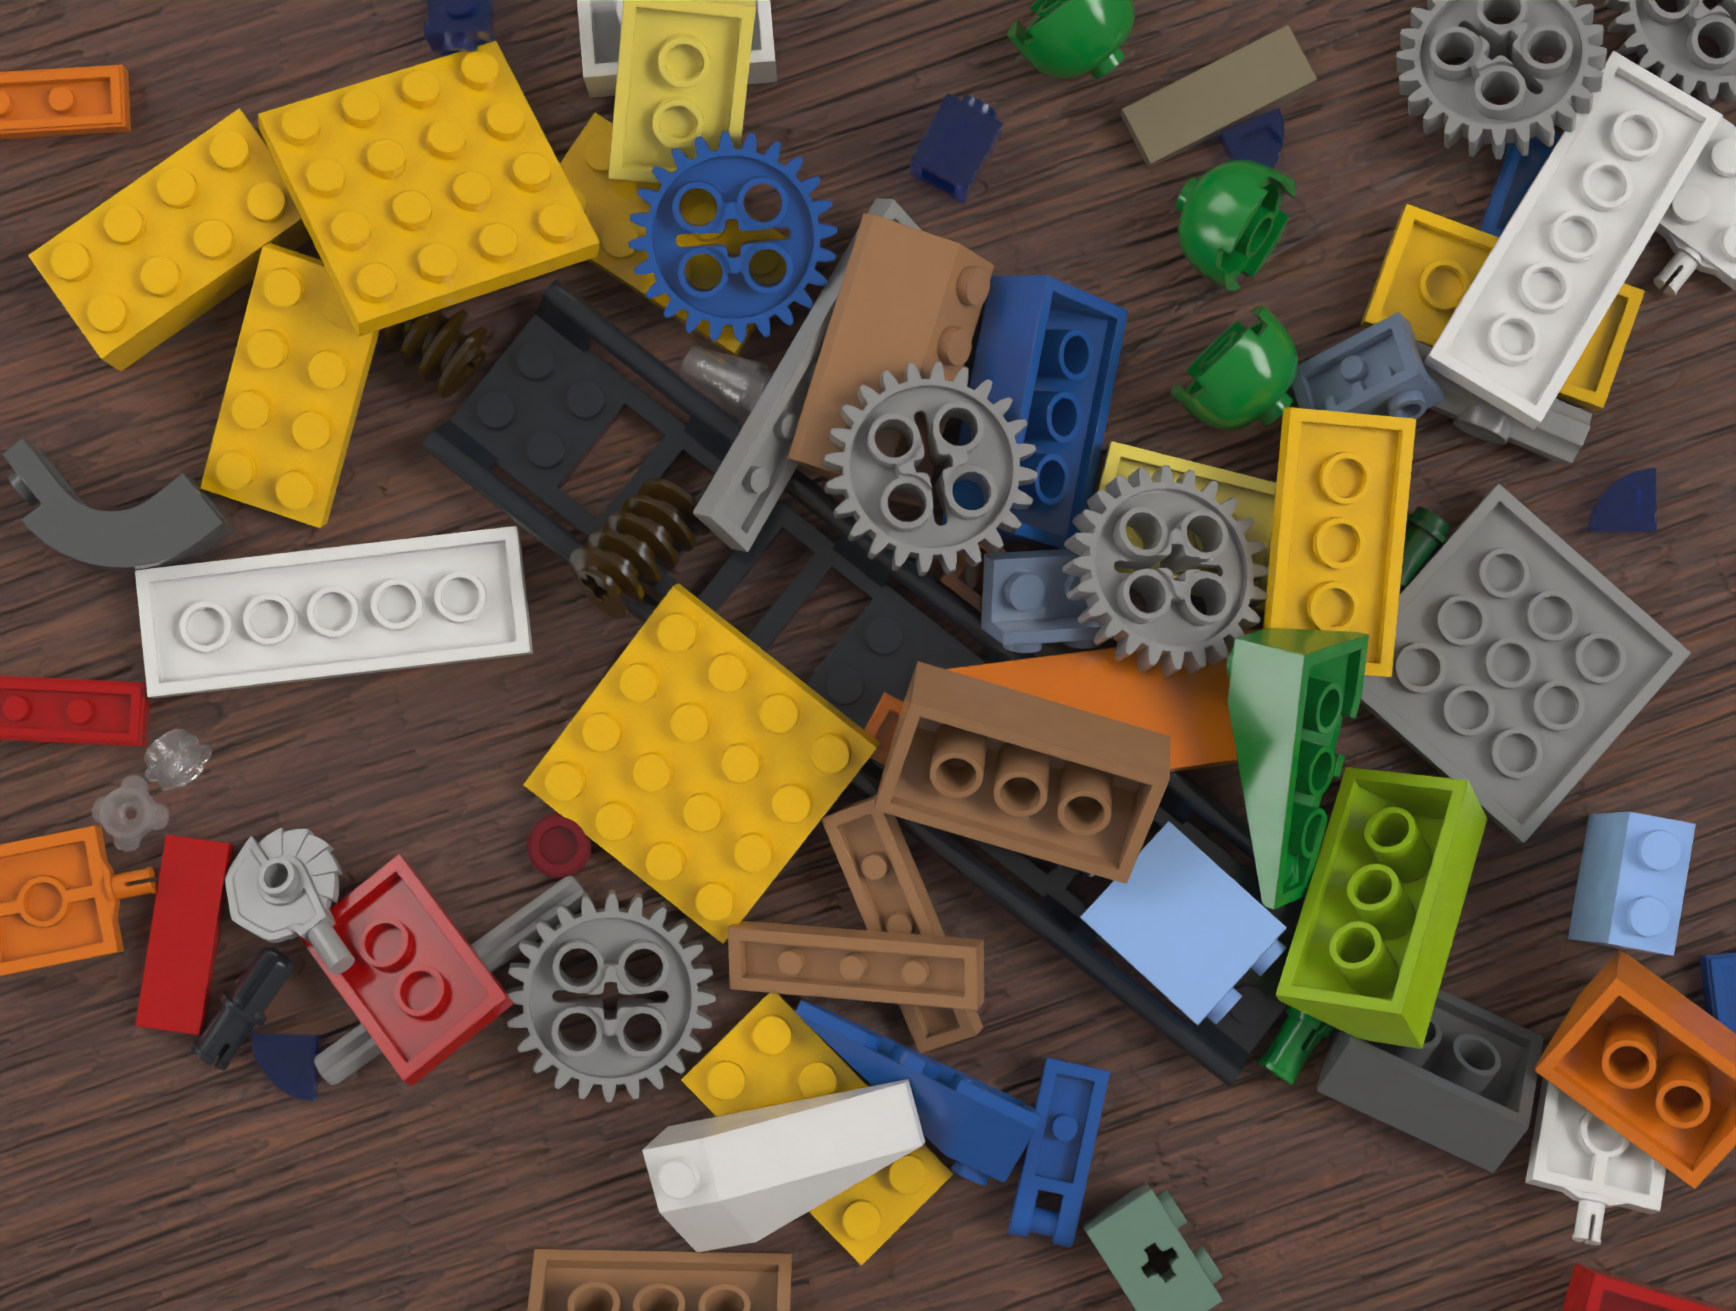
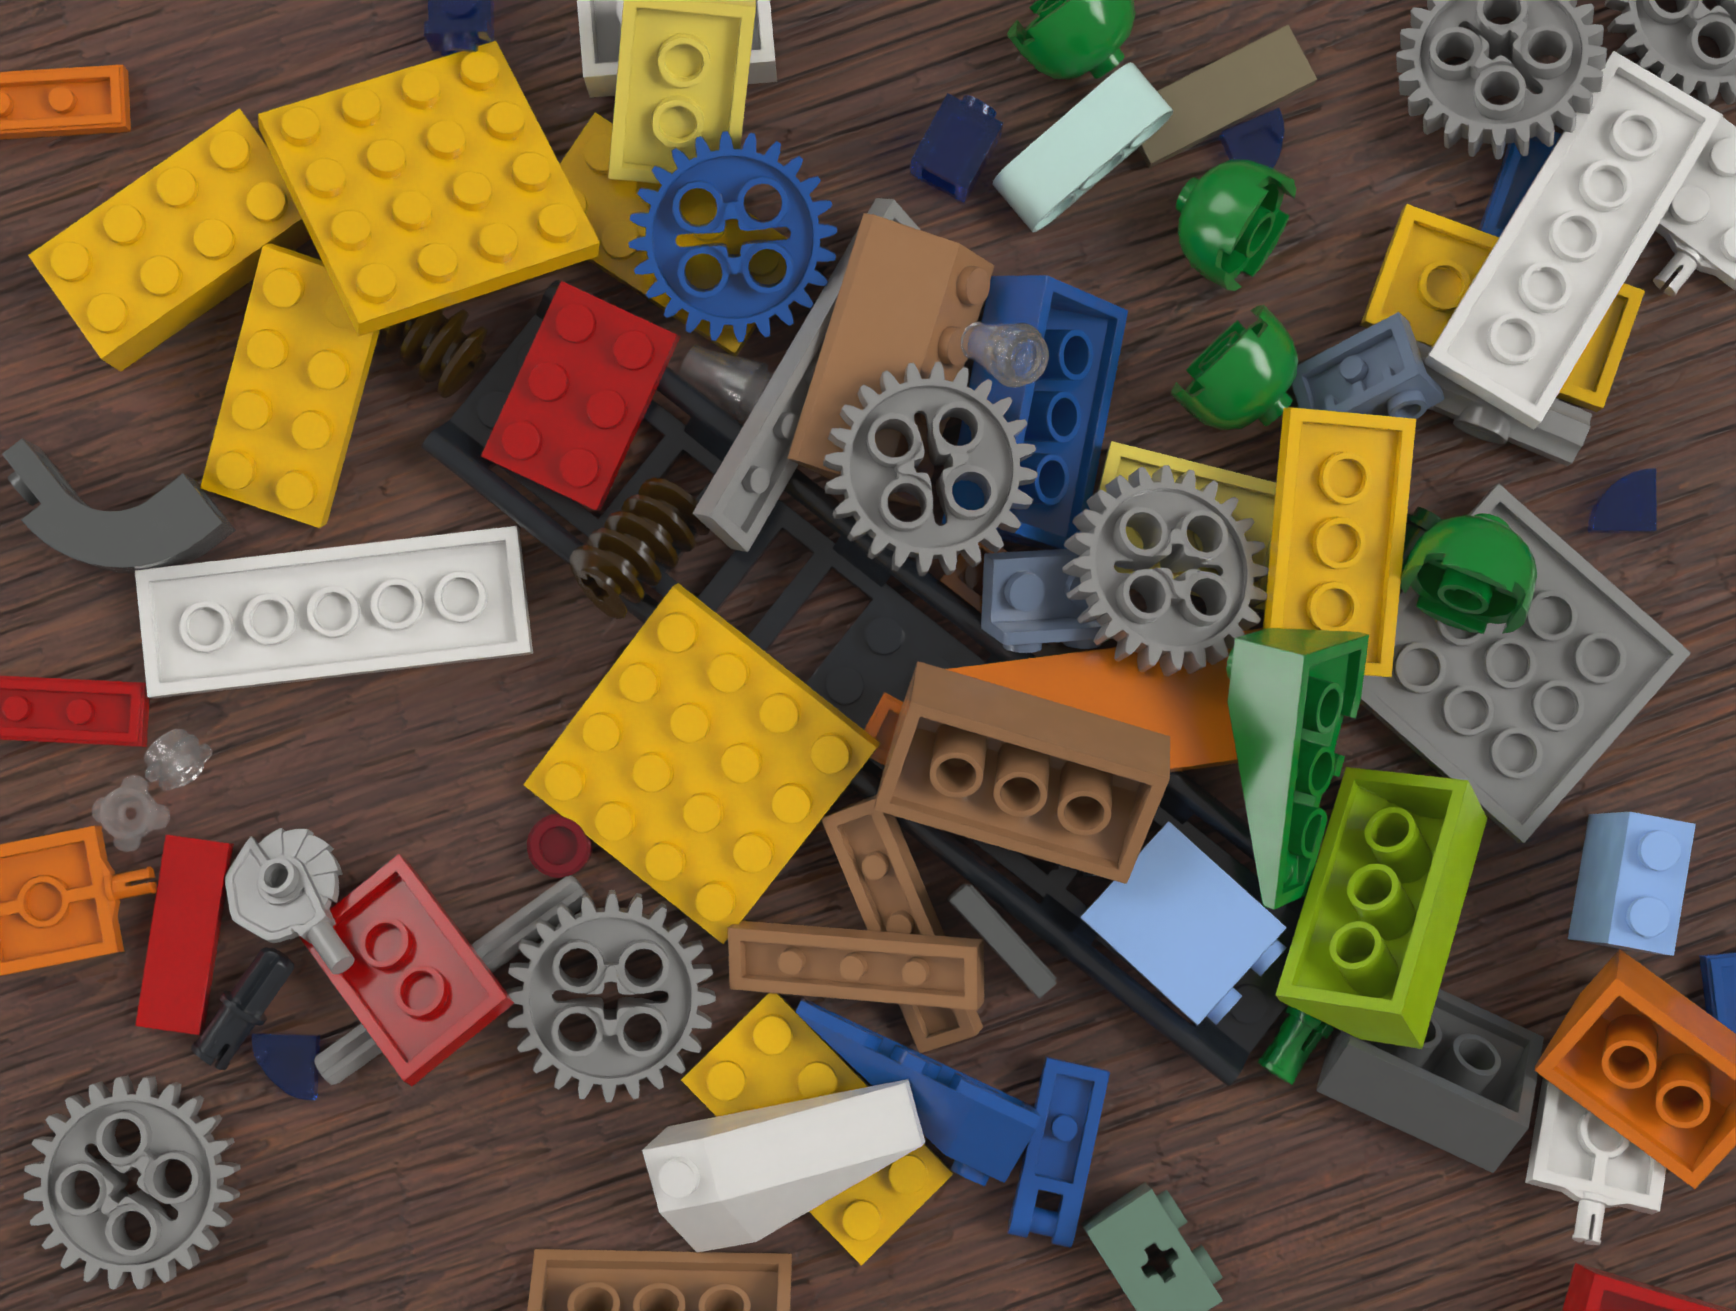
none -> light grey gear [24,1075,241,1289]
none -> red plate [481,281,680,511]
none -> dark grey tile [945,884,1057,999]
none -> clear cone [960,322,1049,388]
none -> light aqua beam [993,62,1173,232]
none -> green cylinder [1401,513,1537,634]

